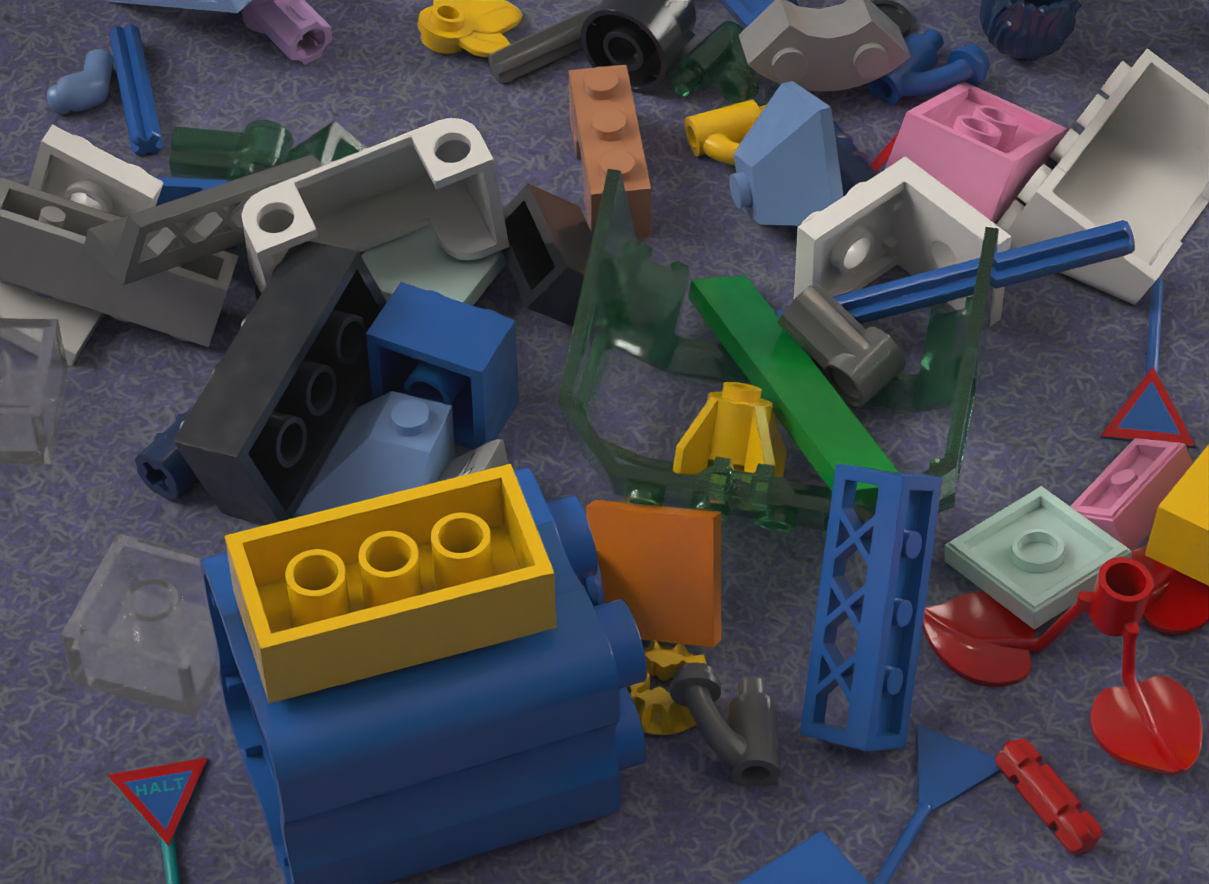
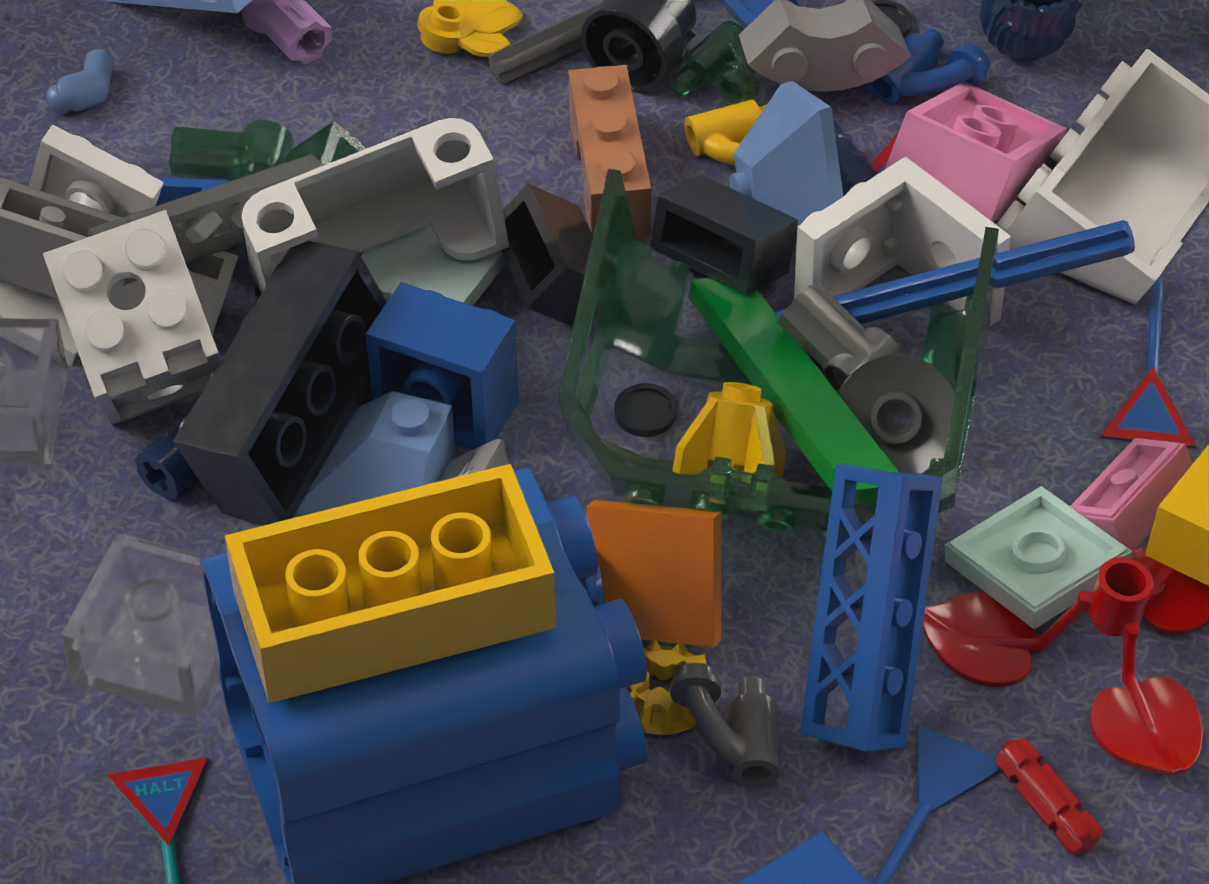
blue axle [109,23,163,156] -> none
none -> white bracket [42,210,221,425]
none -> black piece [614,383,677,437]
none -> black brick [650,175,798,295]
none -> dark grey dish [838,354,961,474]

